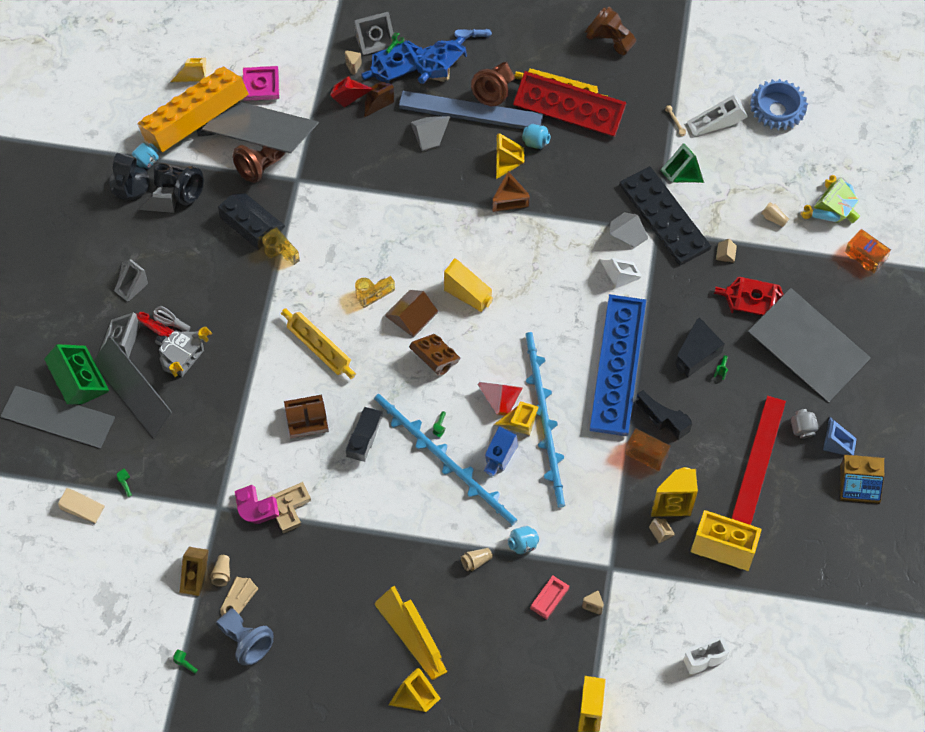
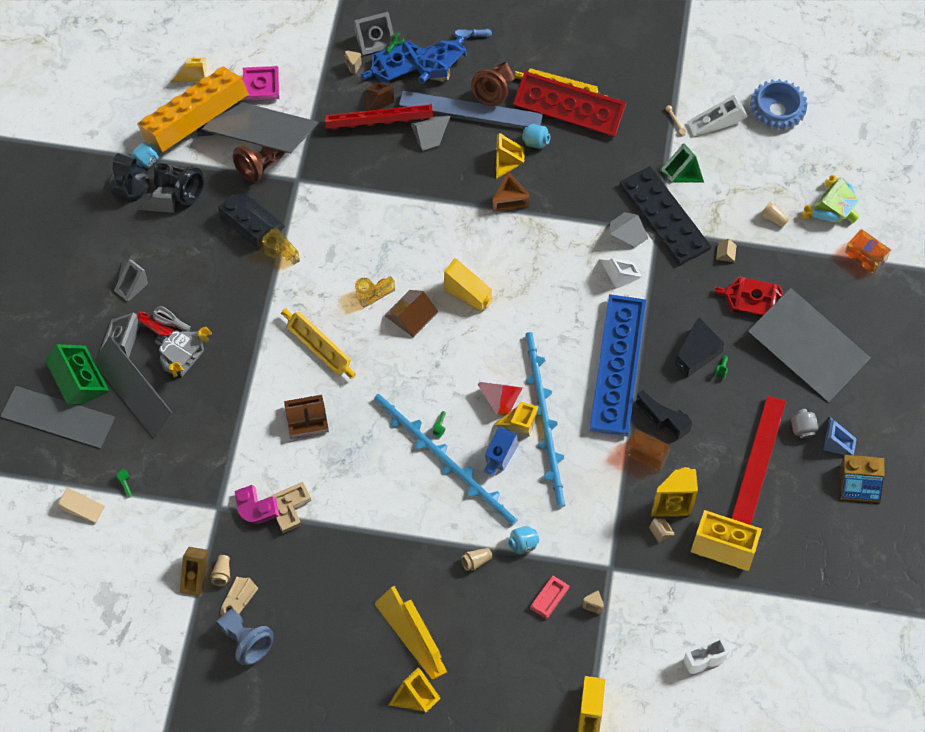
green hand [173,649,198,674] -> none
red slope [330,76,373,107] -> none
black slope [346,407,383,462] -> none
reddish brown plate [409,333,460,376] -> none
reddish brown piece [585,7,636,55] -> none
none -> red plate [325,104,433,130]

